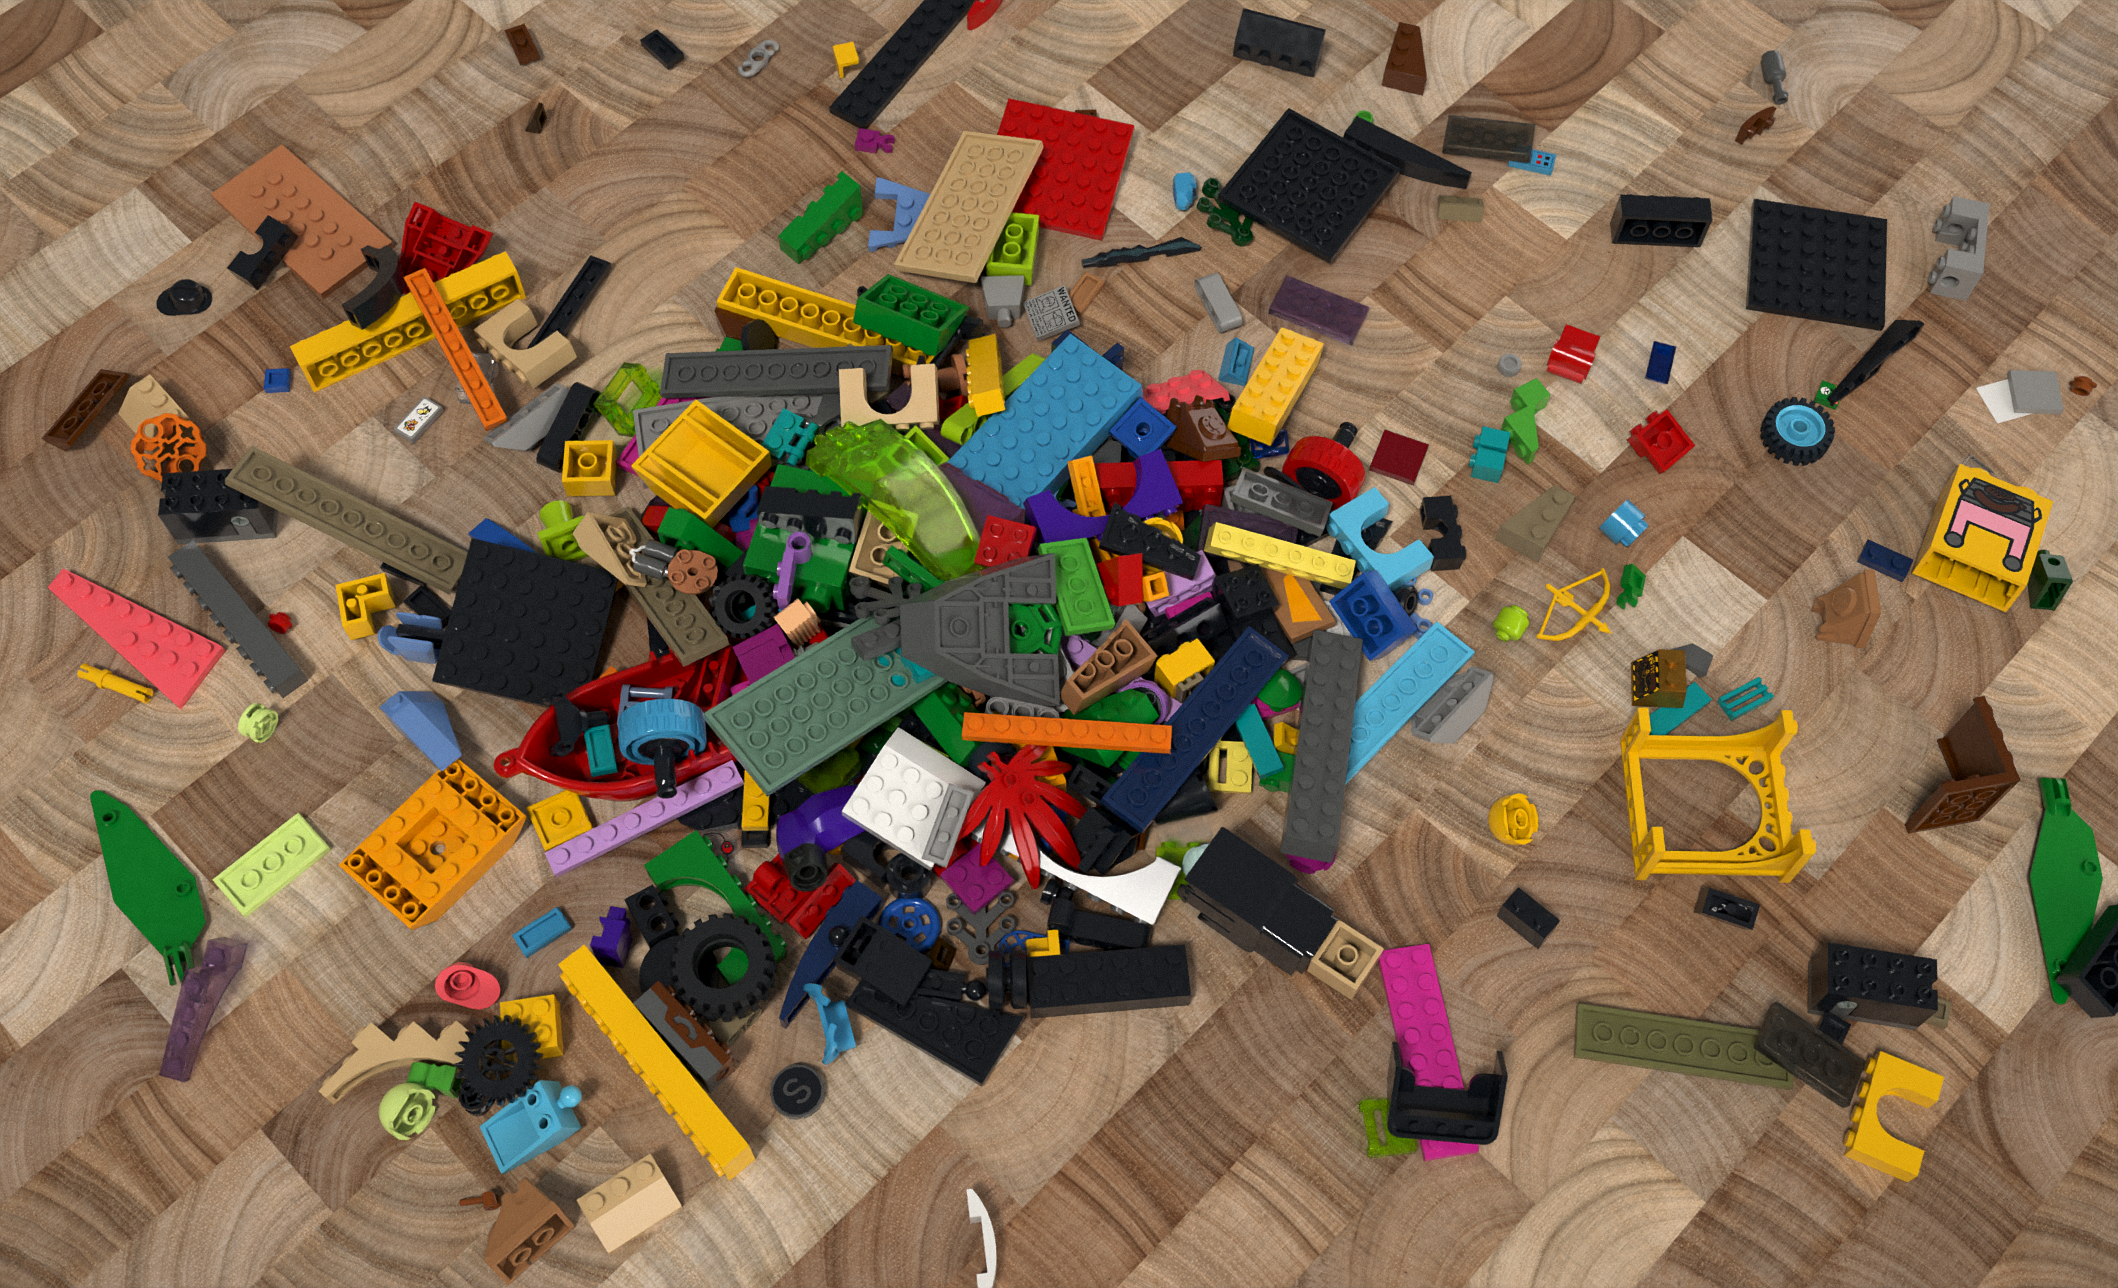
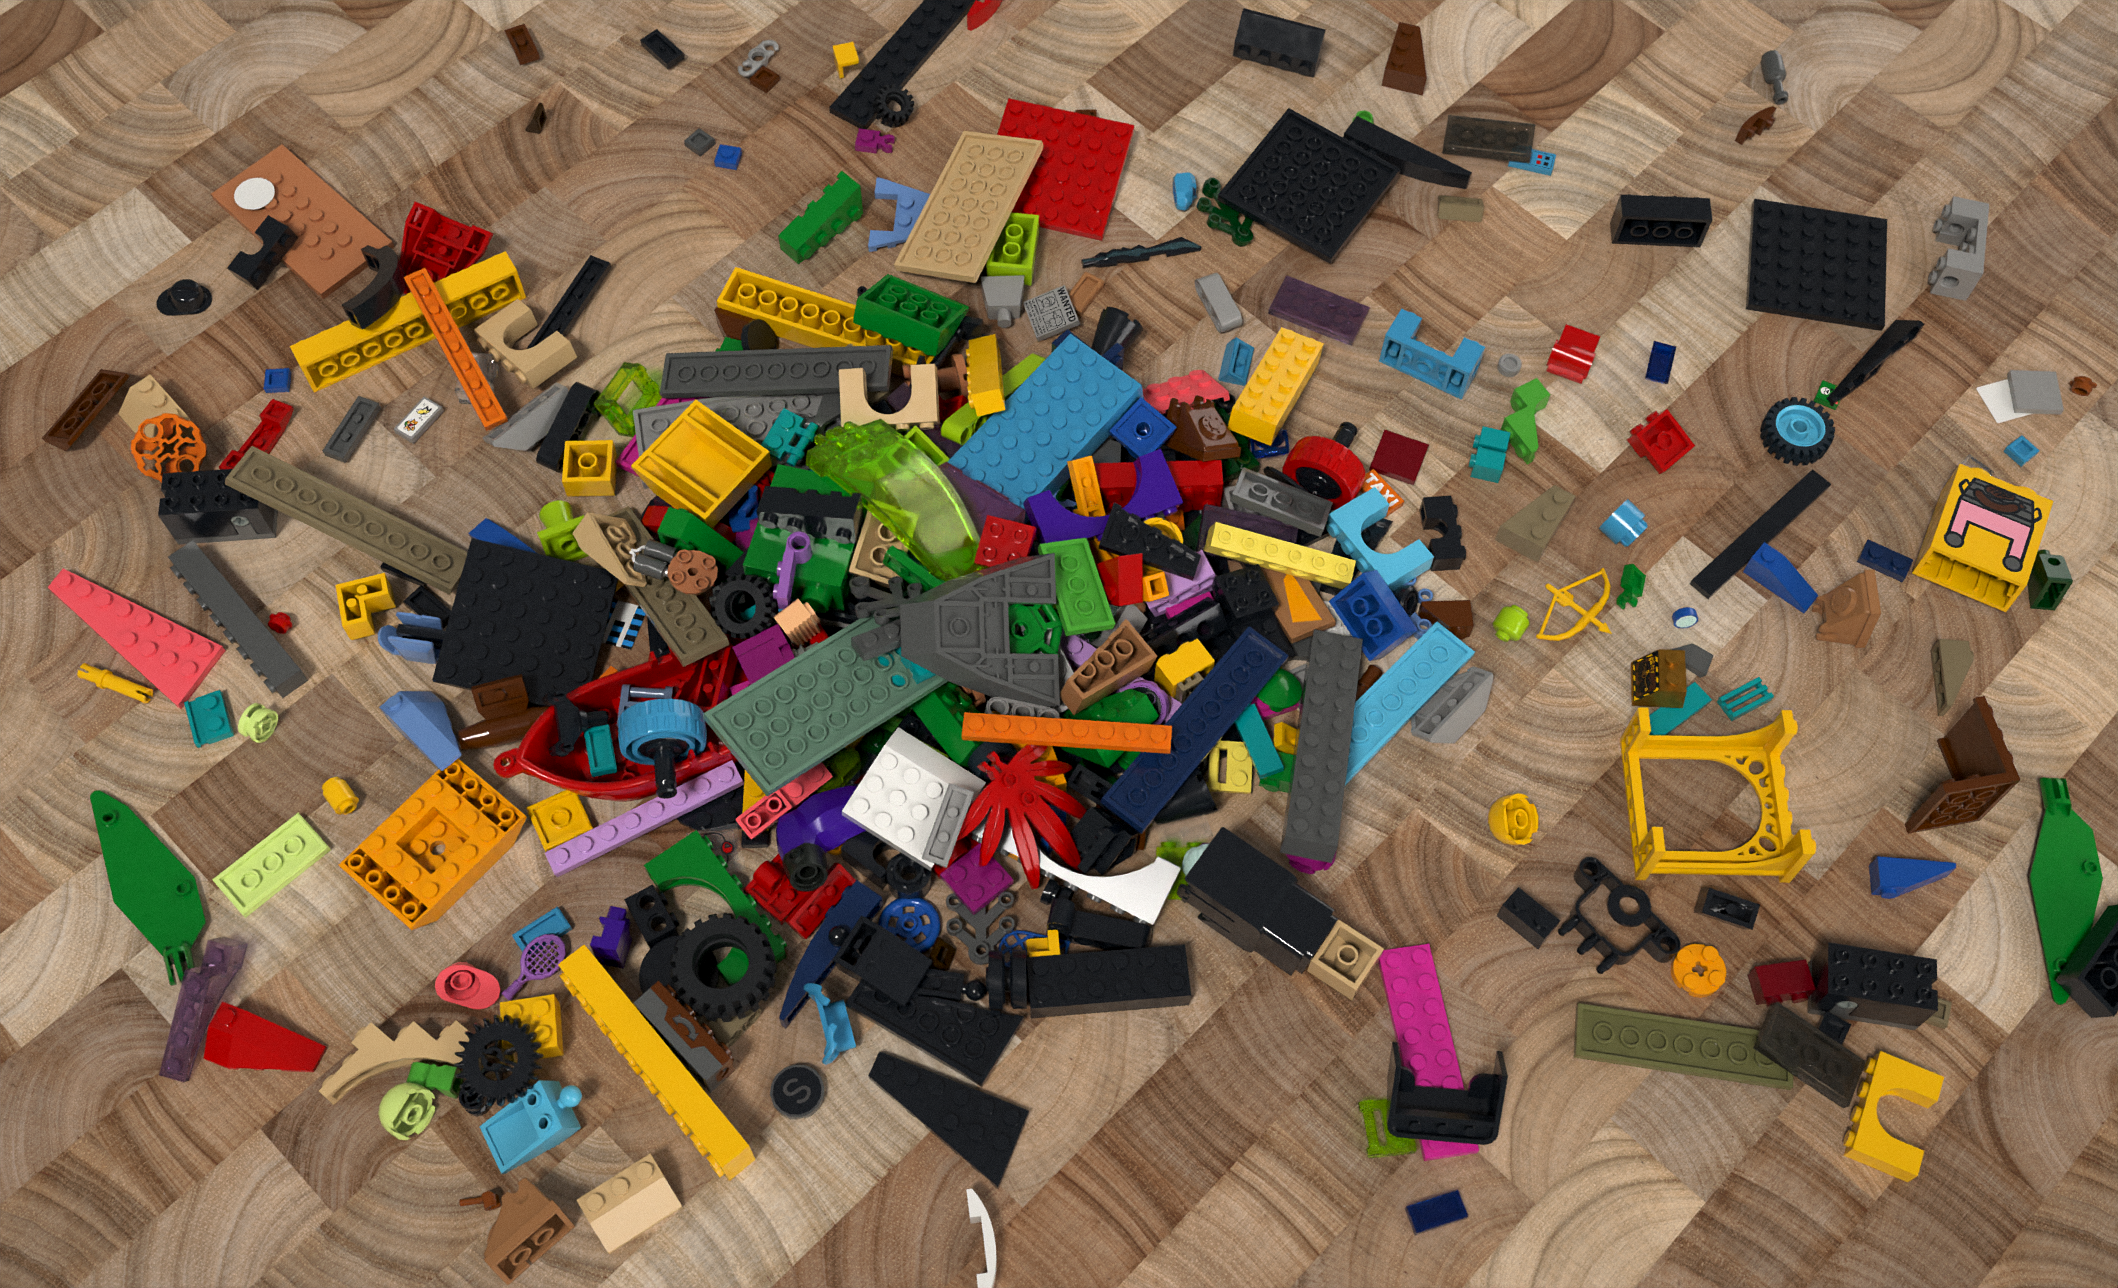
none -> teal plate [184,690,234,748]
none -> red wedge [203,1001,327,1072]
none -> red slope [219,399,294,470]
none -> white sticker [234,178,275,210]
none -> dark grey plate [322,396,381,463]
none -> yellow brick [322,777,359,815]
none -> reddish brown plate [457,674,550,750]
none -> medium lavender piece [501,934,566,1001]
none -> sticker [602,599,646,650]
none -> dark grey tile [684,128,716,157]
none -> blue plate [714,144,742,170]
none -> coral slope [735,762,833,840]
none -> reddish brown tile [749,66,780,93]
none -> black wing [868,1051,1029,1189]
none -> black tyre [872,84,914,127]
none -> black cone [1091,307,1143,356]
none -> reddish brown axle [1355,665,1383,702]
none -> orange tile [1360,469,1404,518]
none -> dark azure plate [1379,309,1485,400]
none -> clear blue tile [1405,1190,1468,1235]
none -> reddish brown slope [1418,600,1474,640]
none -> black piece [1558,857,1681,974]
none -> light orange plate [1671,944,1726,998]
none -> blue tile [1672,607,1698,628]
none -> black tile [1690,469,1831,599]
none -> blue slope [1743,542,1818,614]
none -> dark red brick [1747,959,1816,1007]
none -> blue slope [1869,856,1956,899]
none -> dark tan slope [1930,639,1974,716]
none -> dark azure tile [2003,435,2040,467]

